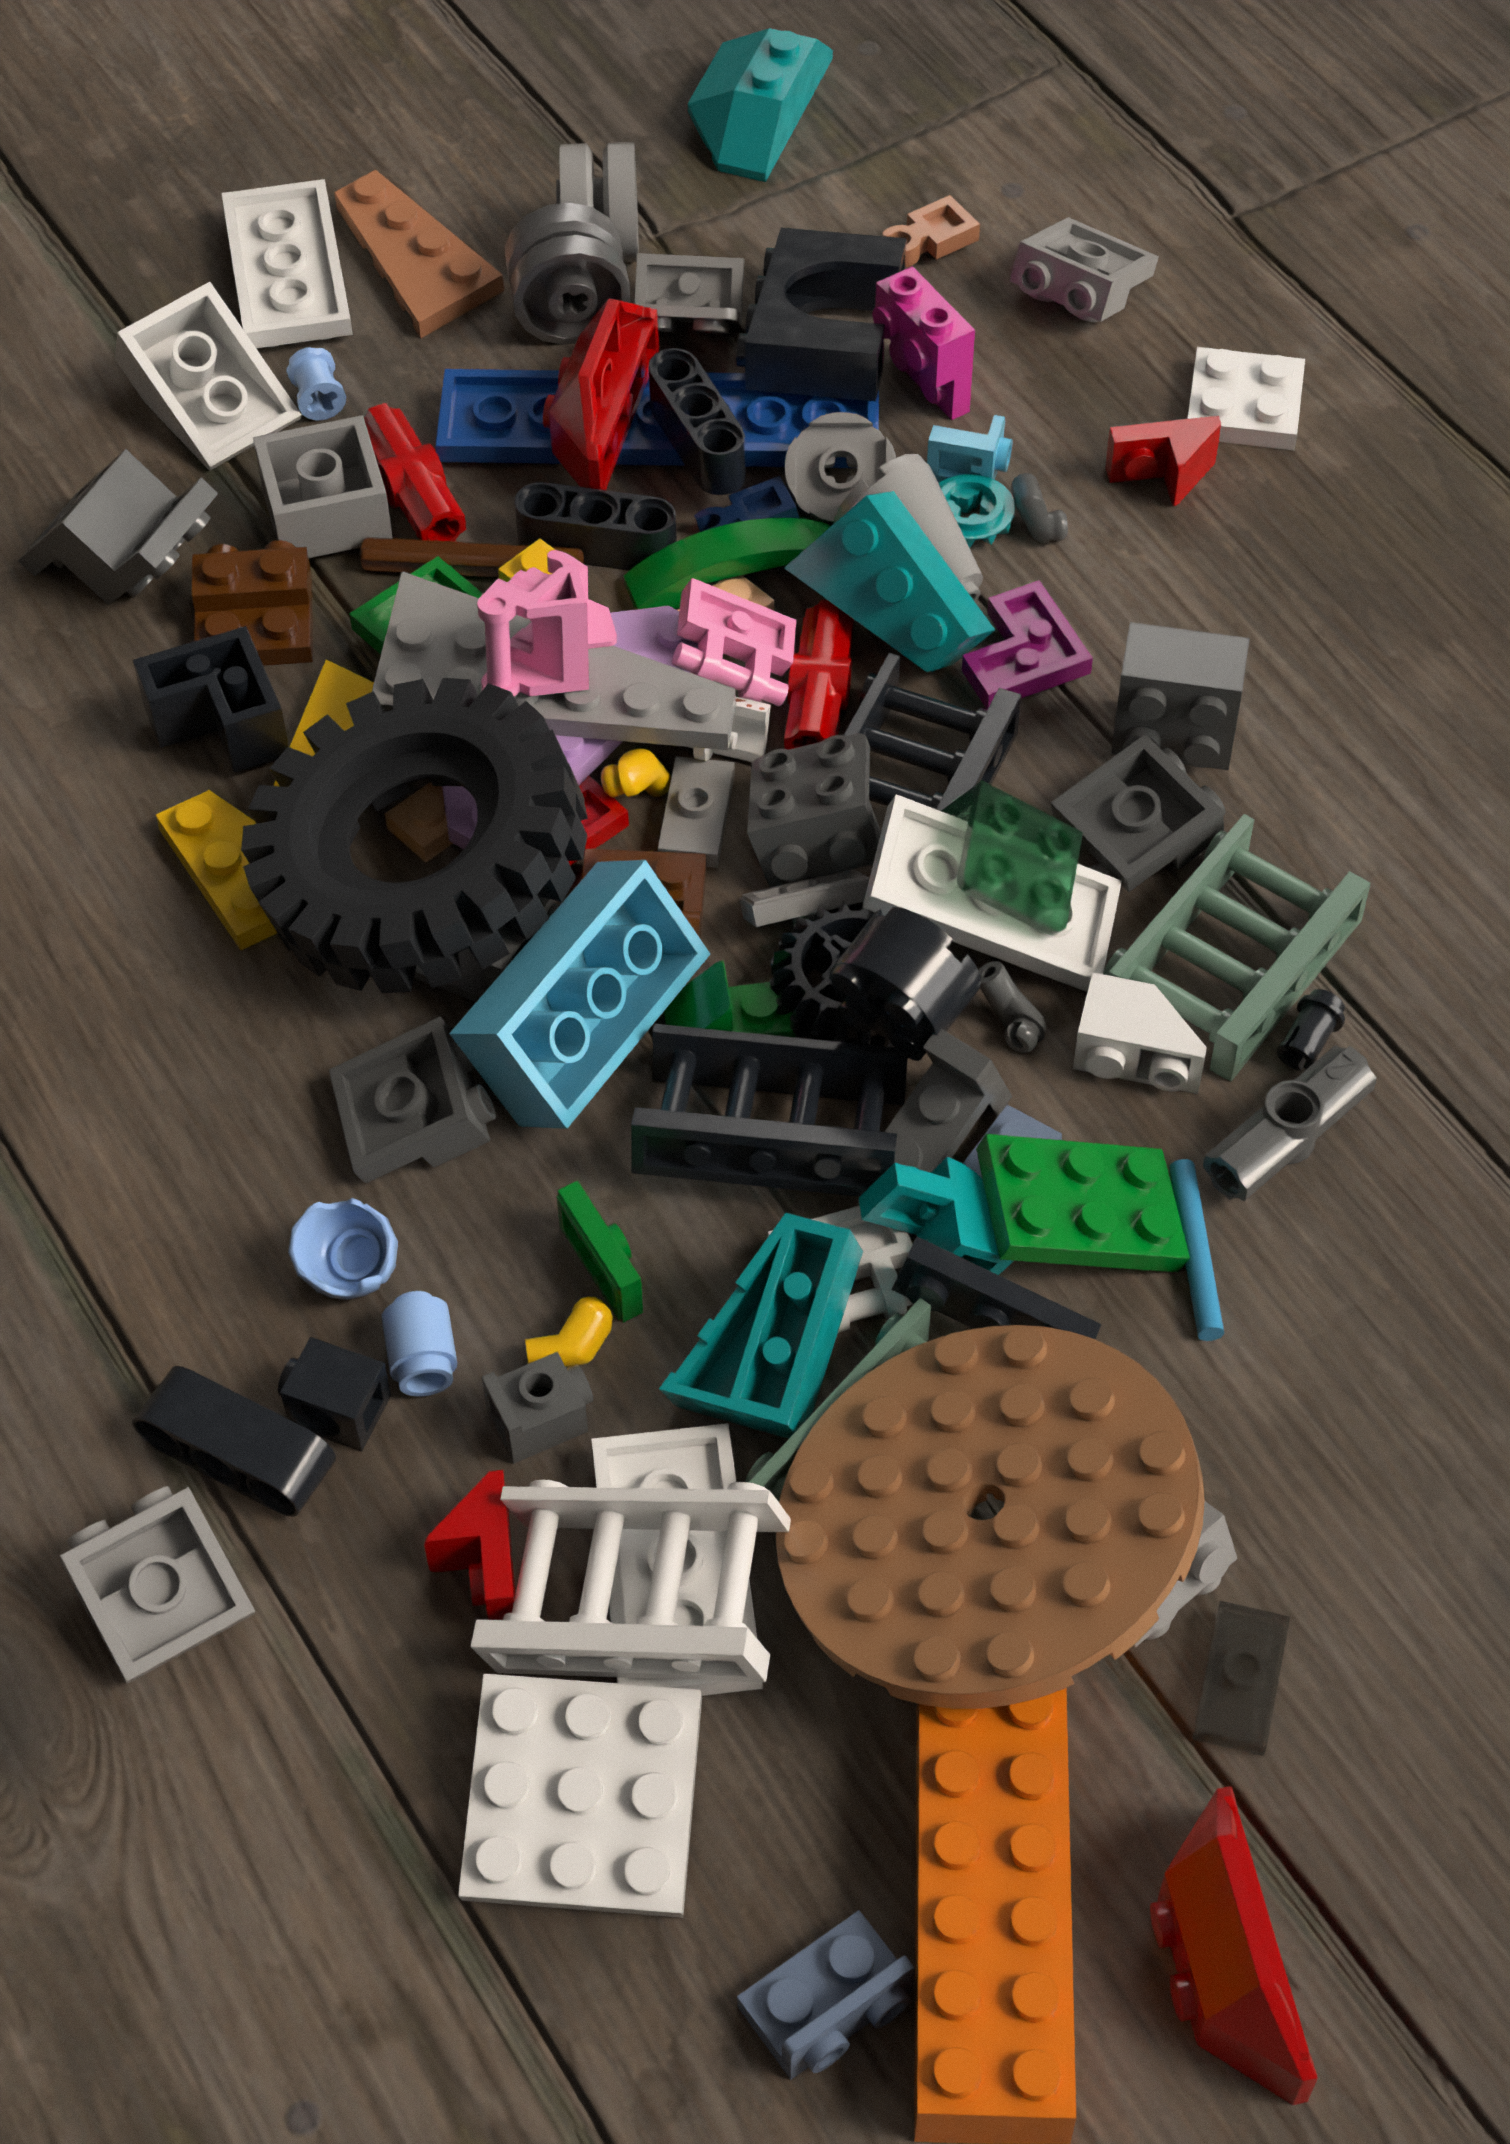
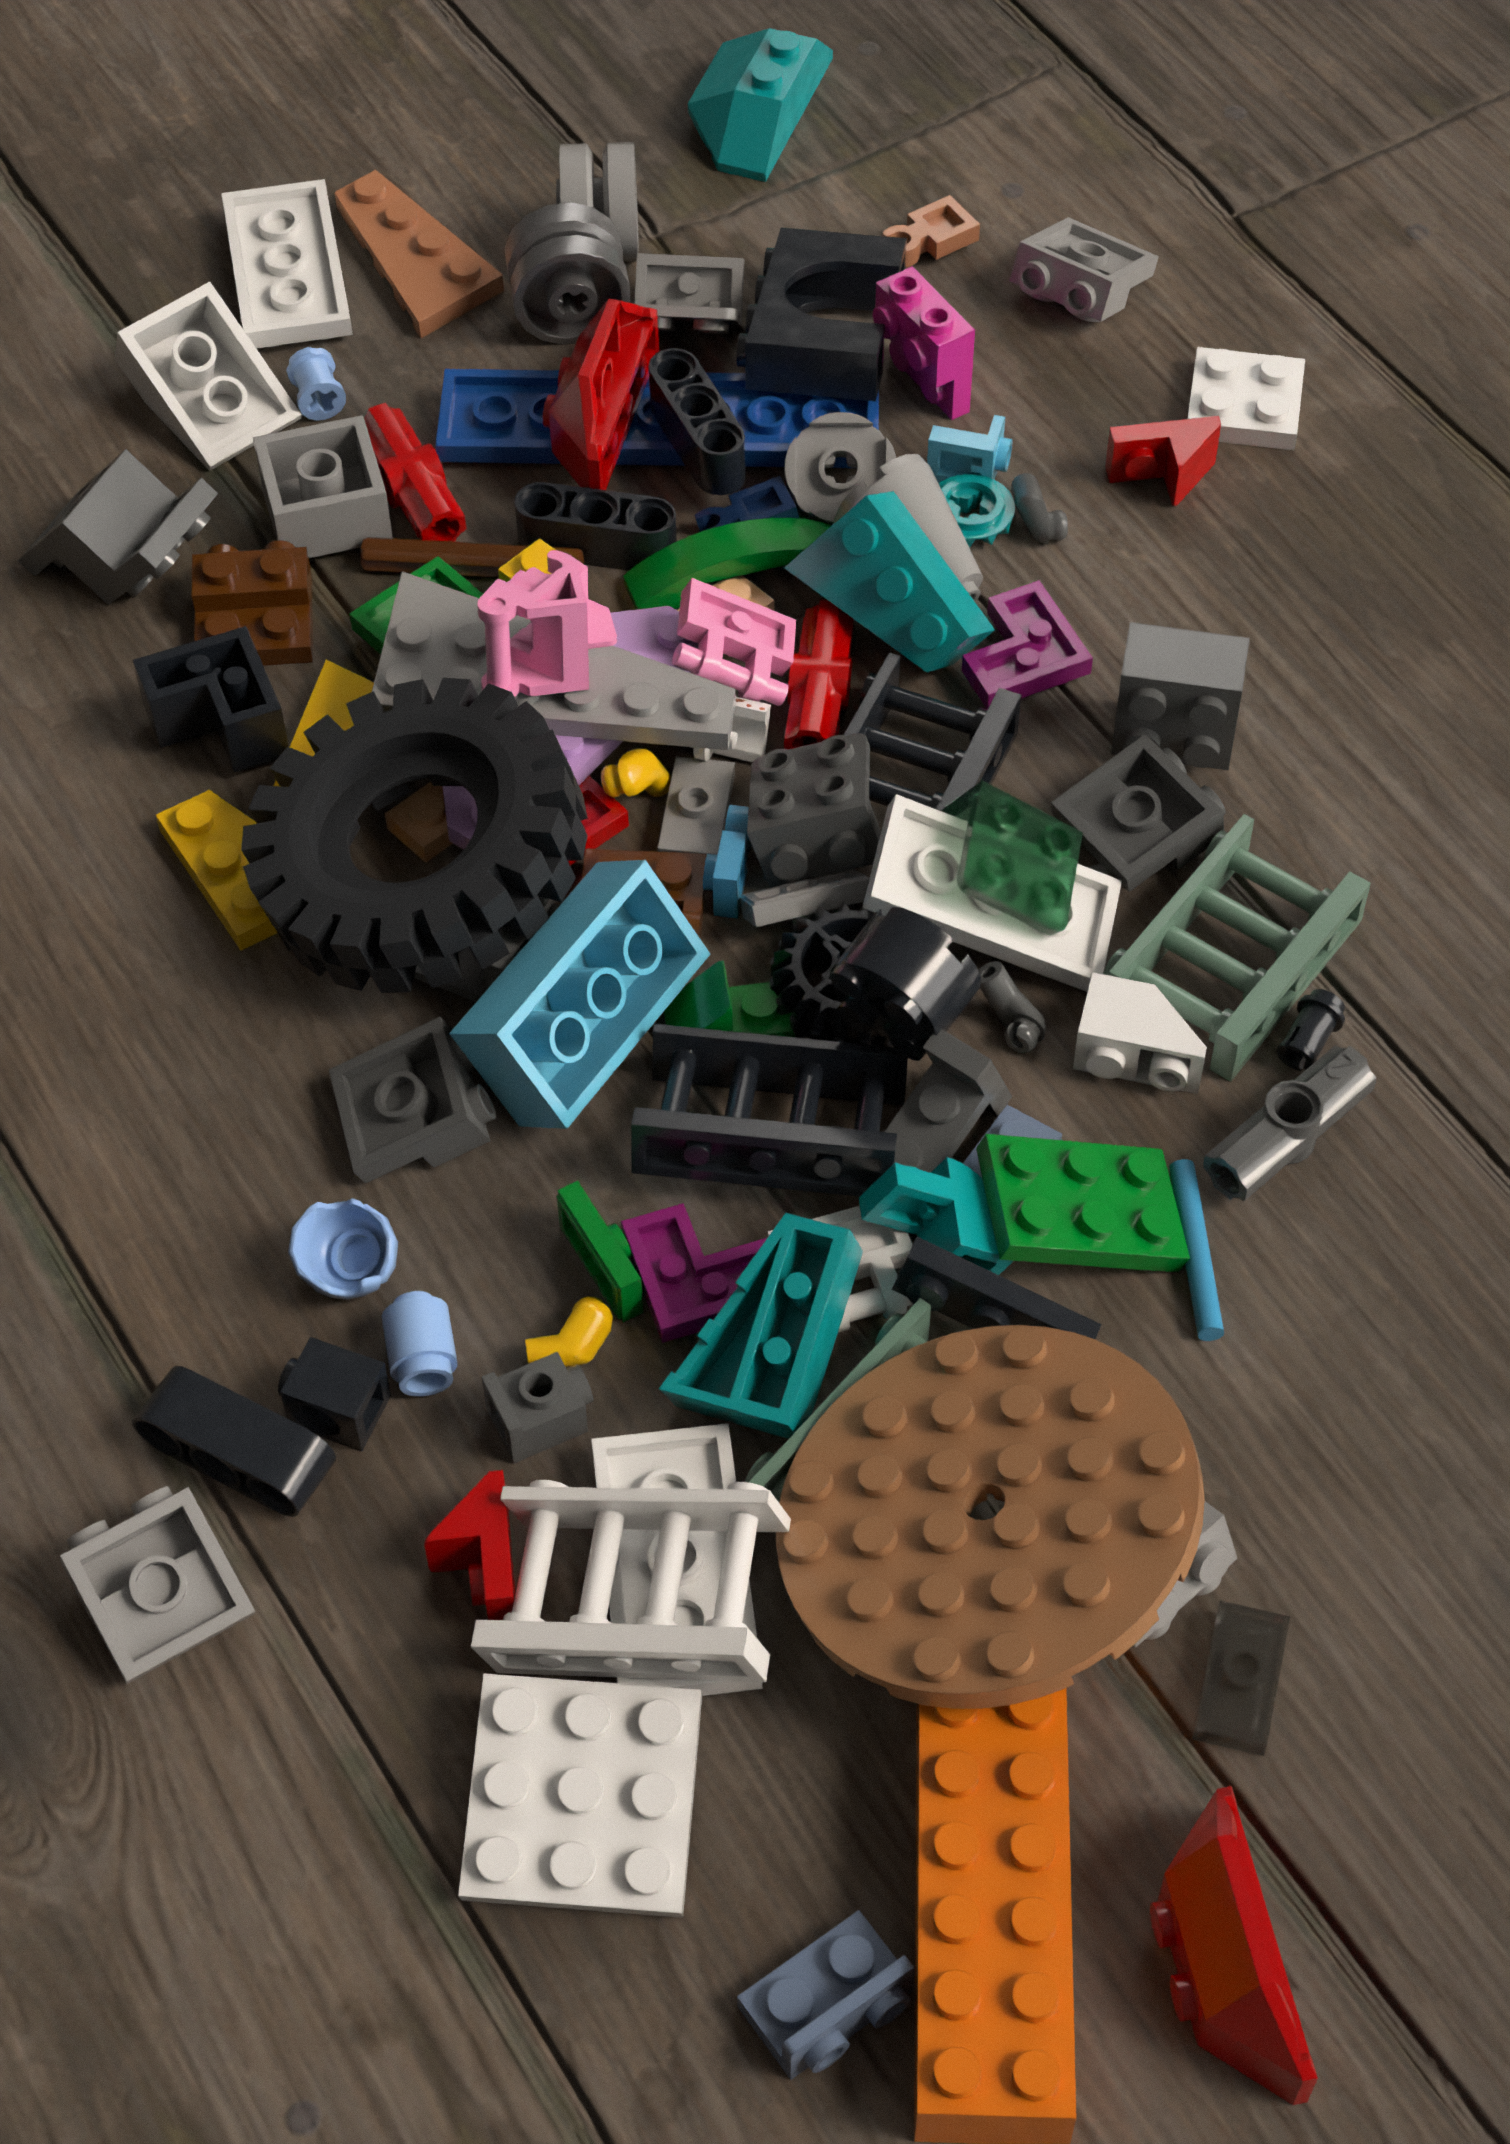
none -> magenta plate [621,1203,767,1343]
none -> dark azure plate [703,805,752,919]

